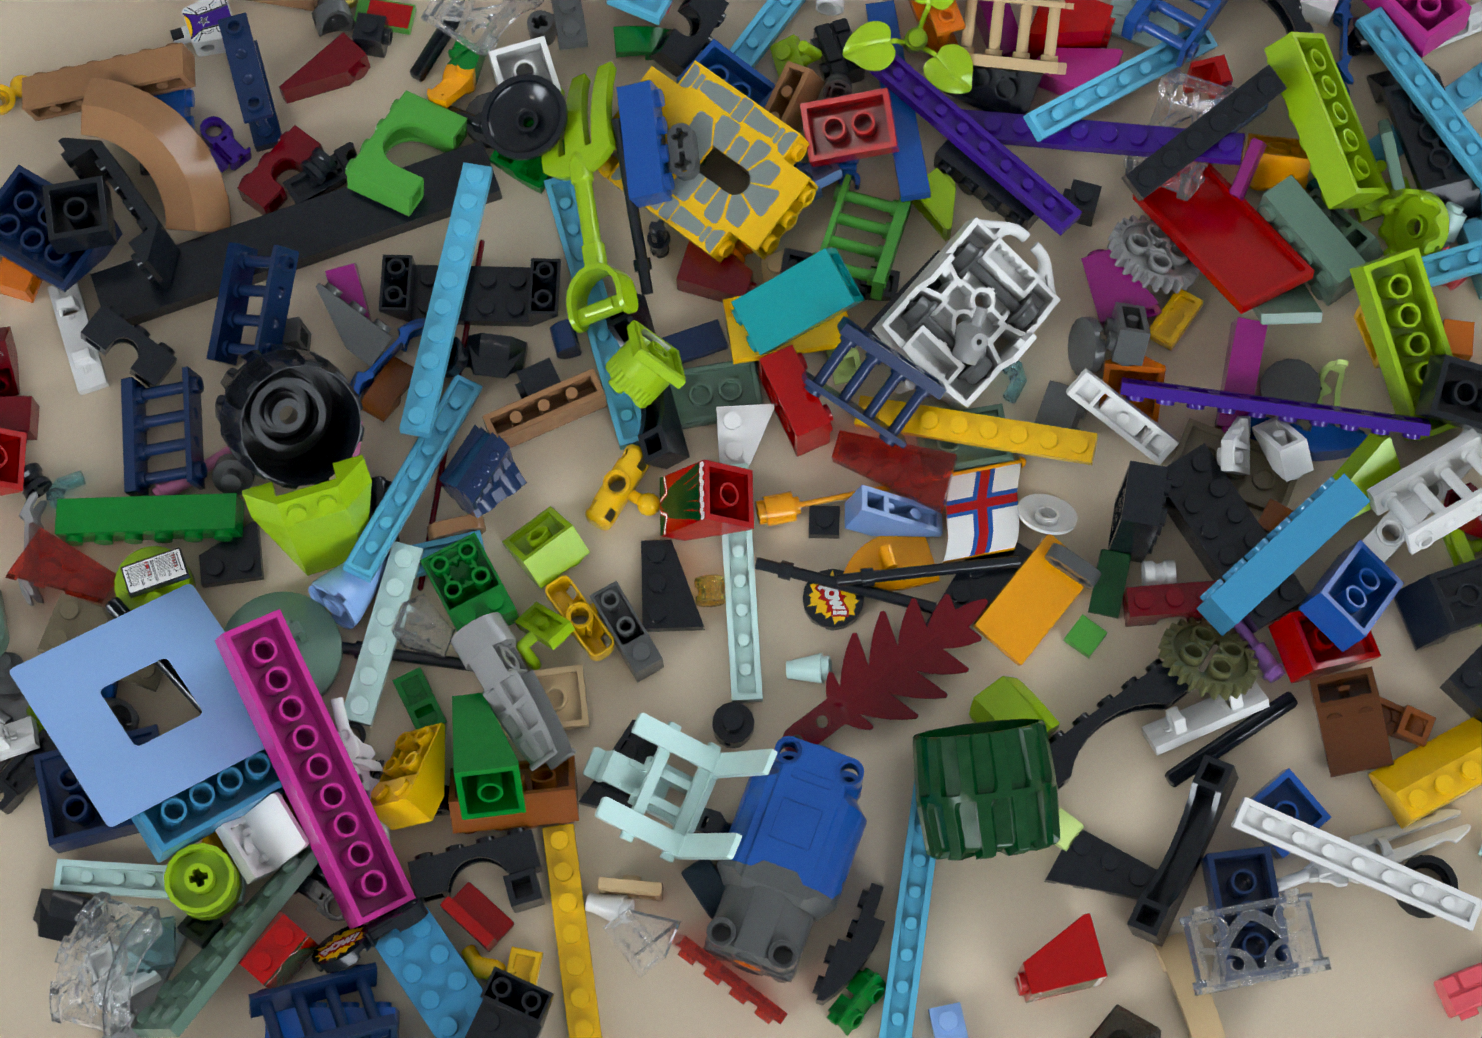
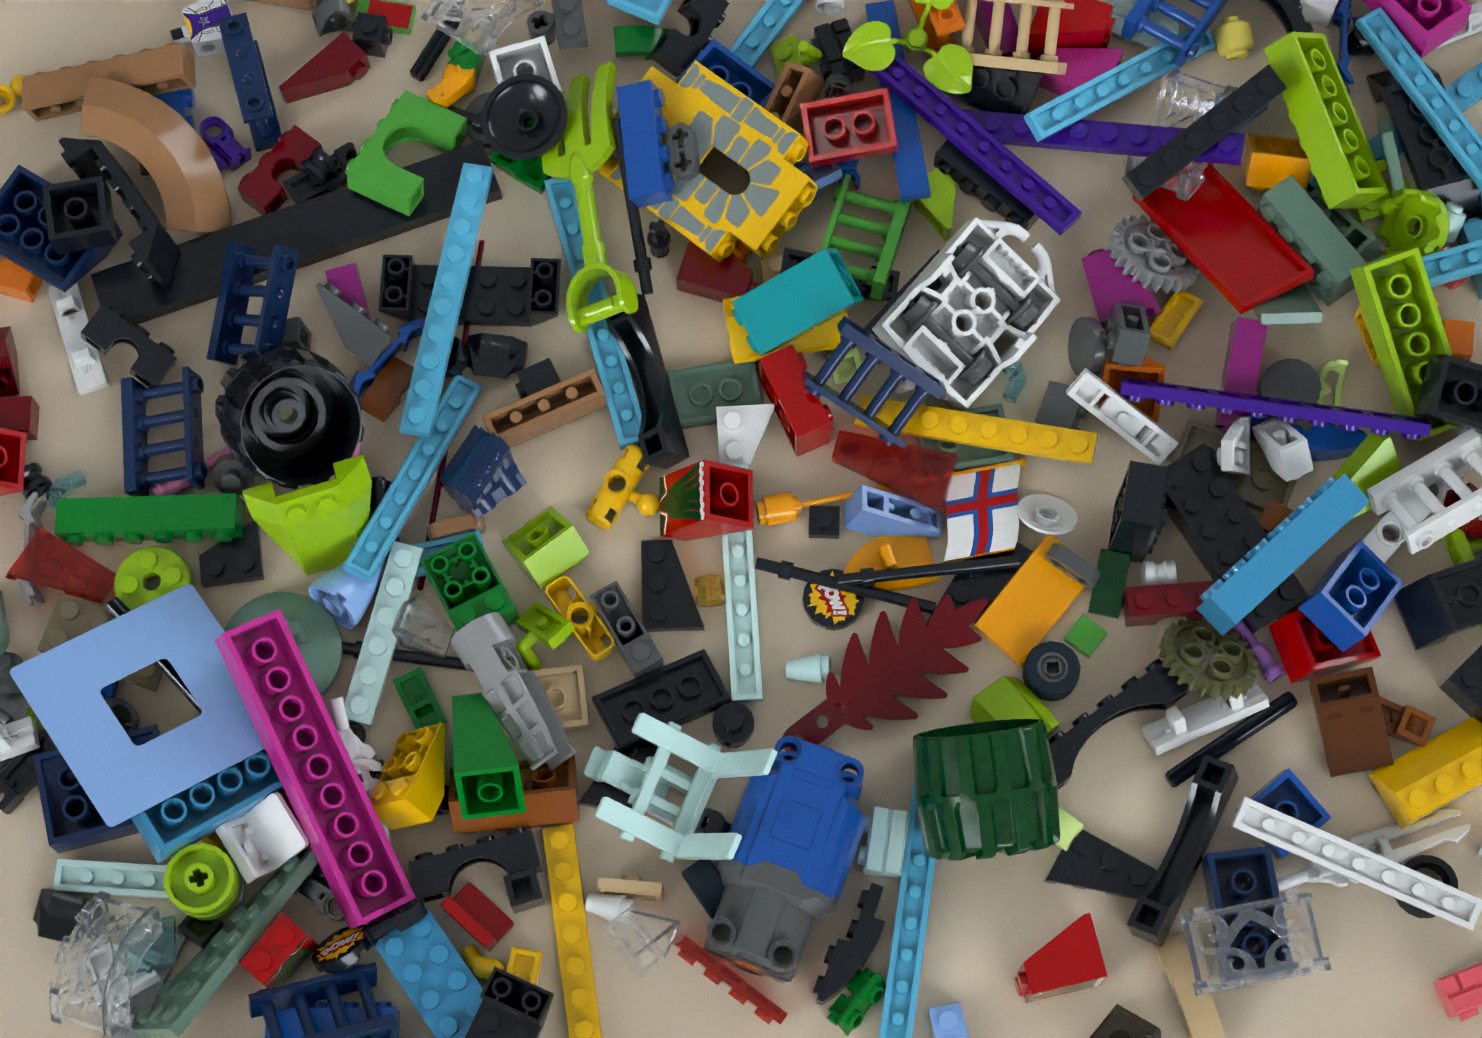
tile [120,547,191,598] -> none
dark blue brick [550,319,582,359] -> none
lime piece [605,320,686,408] -> none
dark blue tile [662,319,728,364] -> none
light grey piece [951,306,988,366] -> none
black brick [1063,179,1102,227] -> none
red panel [1183,54,1233,108] -> none
magenta tile [1229,138,1267,200] -> none
none -> black tile [592,649,732,752]
none -> light aqua brick [858,806,910,879]
none -> black wheel [1022,641,1081,701]
none -> light yellow head [1214,16,1255,61]

